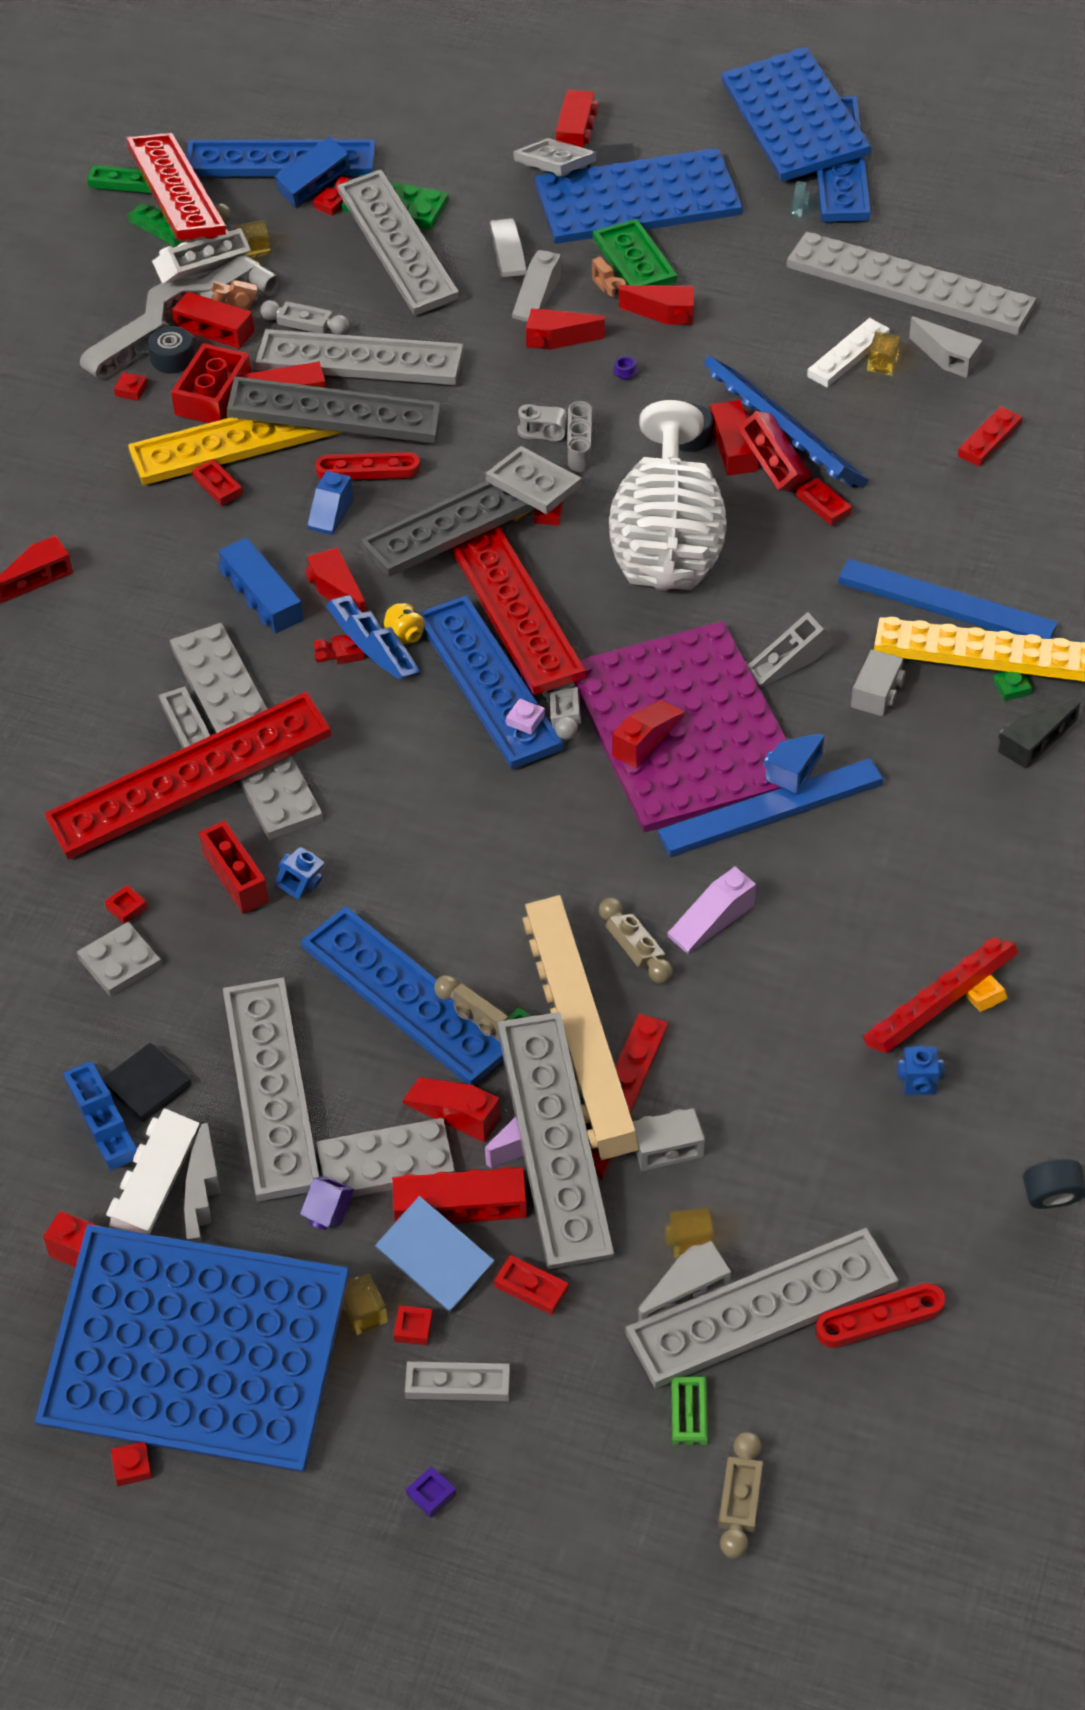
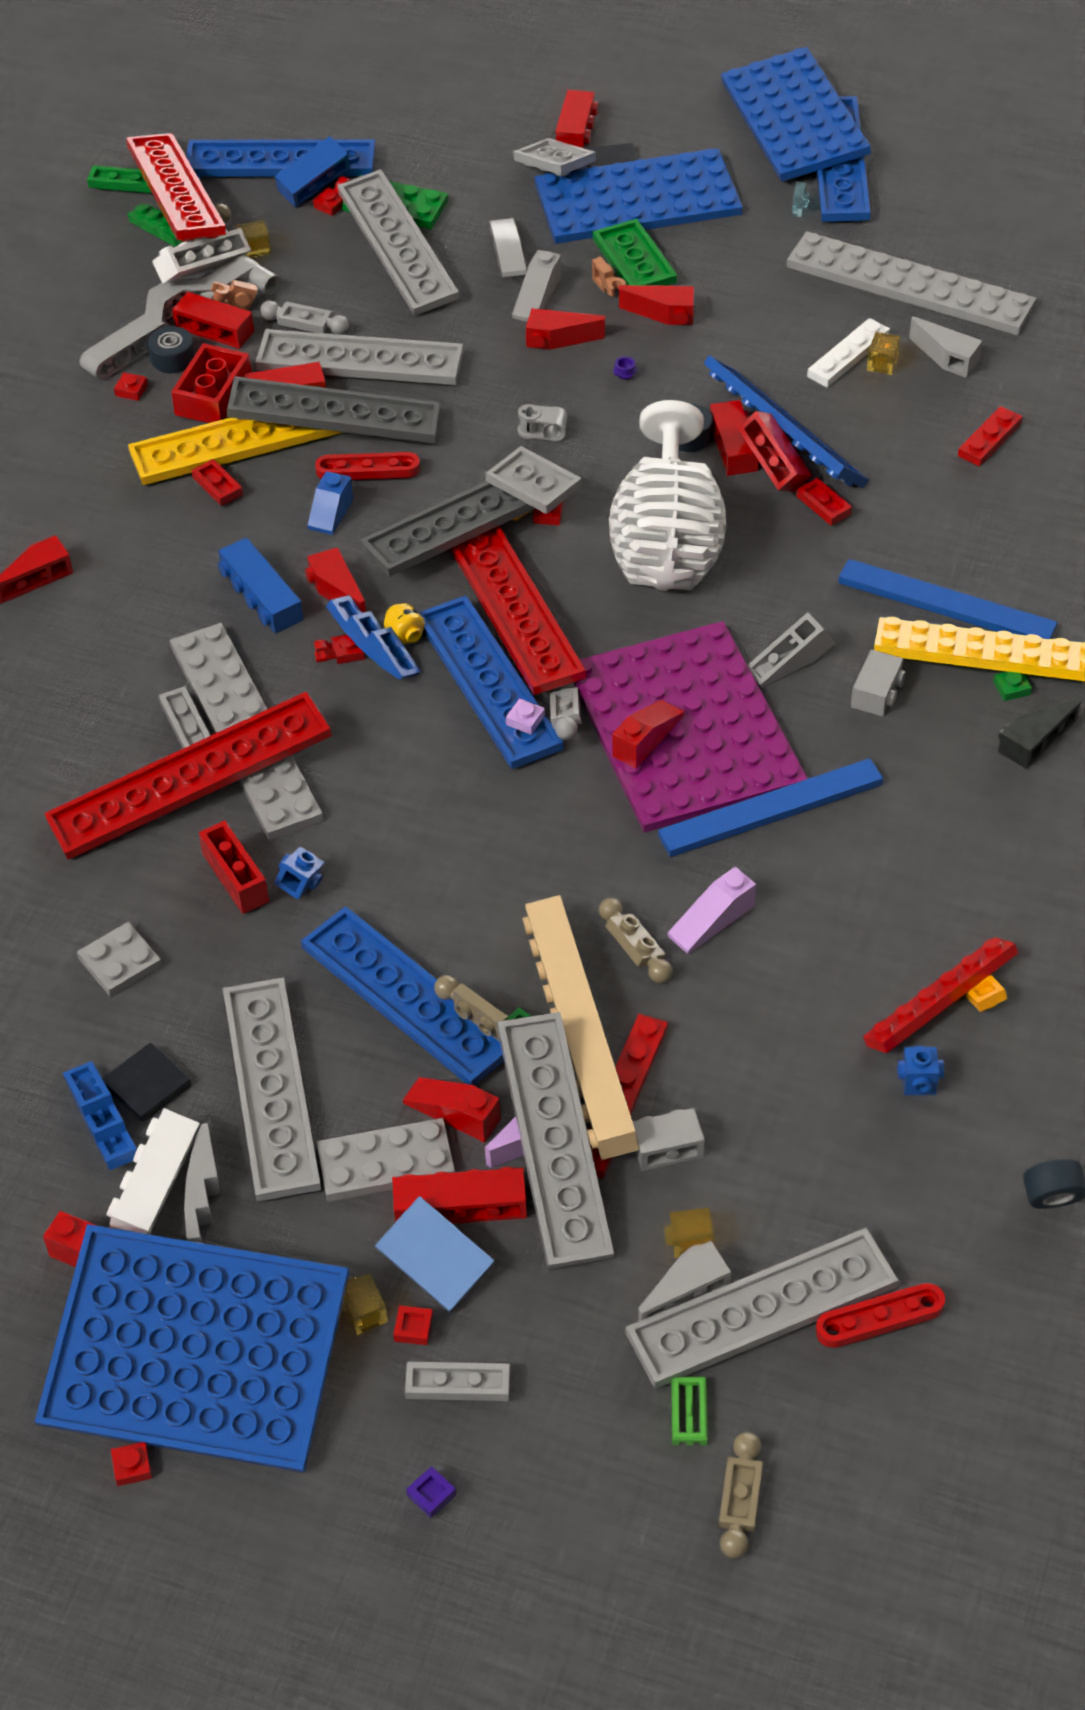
red plate [104,885,148,924] -> none
brick [300,1176,354,1230] -> none
red plate [494,1255,569,1316] -> none
light grey beam [567,401,592,472] -> none
blue slope [763,733,824,793] -> none

